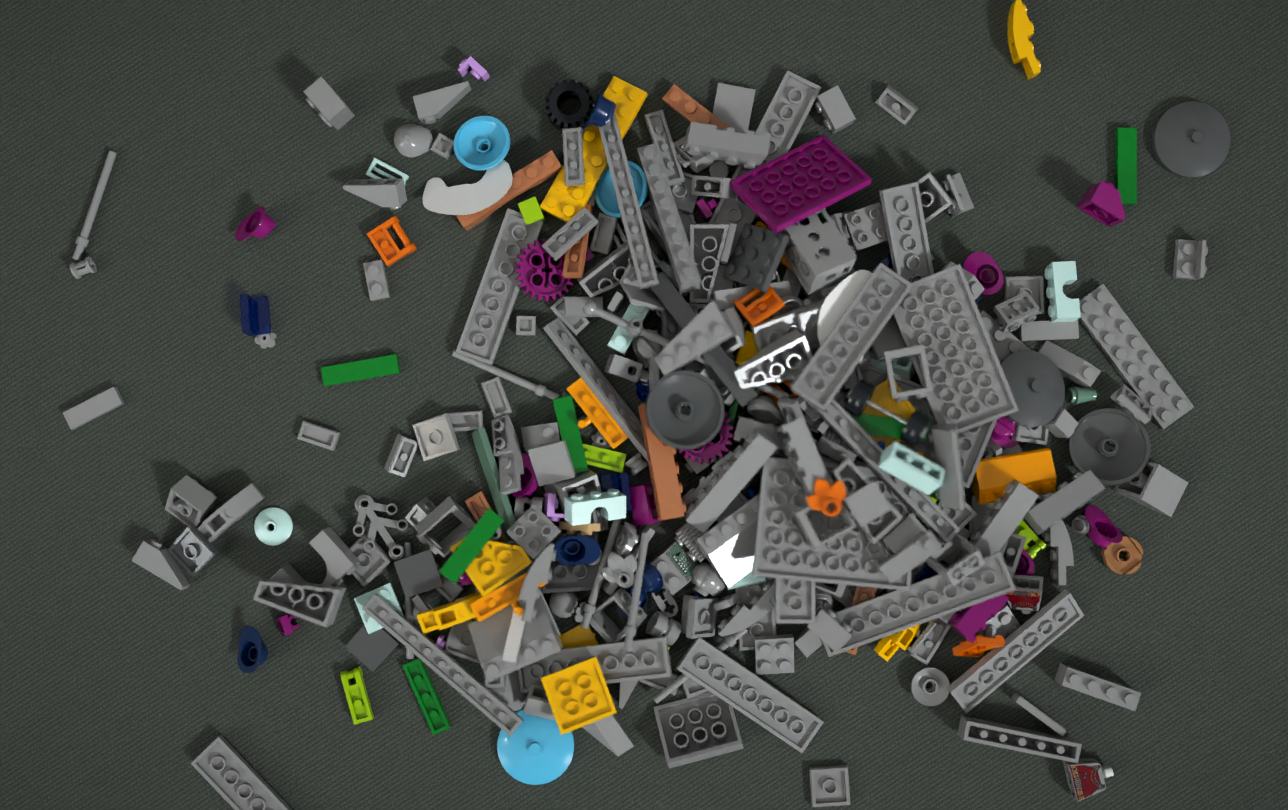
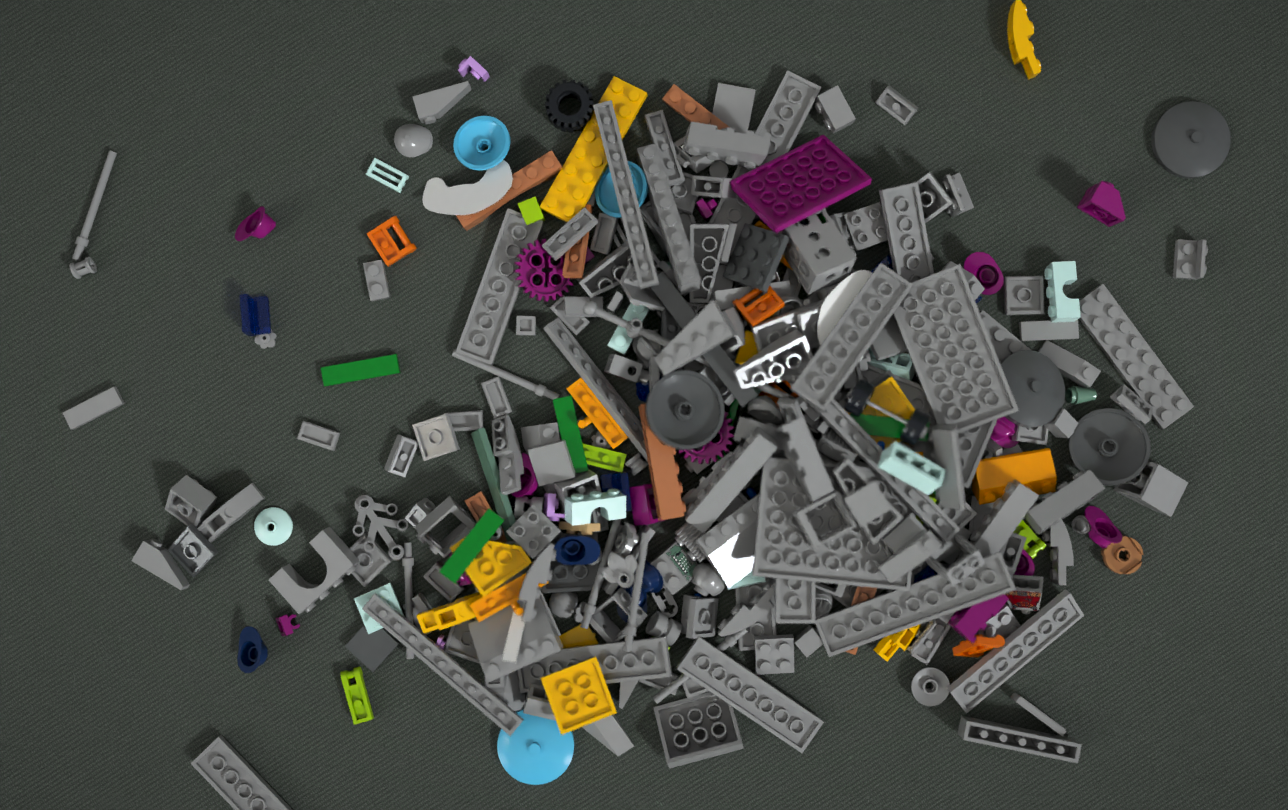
light grey wedge [253,579,346,627] -> none
light grey brick [303,77,355,130] -> none
light grey slope [343,178,407,209] -> none
dark grey tile [394,549,443,598] -> none
green tile [402,657,451,735] -> none
light grey tile [430,133,454,160] -> none
light grey tile [562,127,585,187] -> none
dark blue piece [581,90,616,134] -> none
light grey tile [713,593,740,611] -> none
orange plate [806,479,846,516] -> none
light grey brick [807,606,853,653] -> none
light grey tile [809,765,851,807] -> none
light grey window [883,345,933,402] -> none
light grey bracket [993,291,1040,333] -> none
light grey arch [1054,663,1141,711] -> none
torso [1062,758,1114,801] -> none
green tile [1115,128,1137,205] -> none

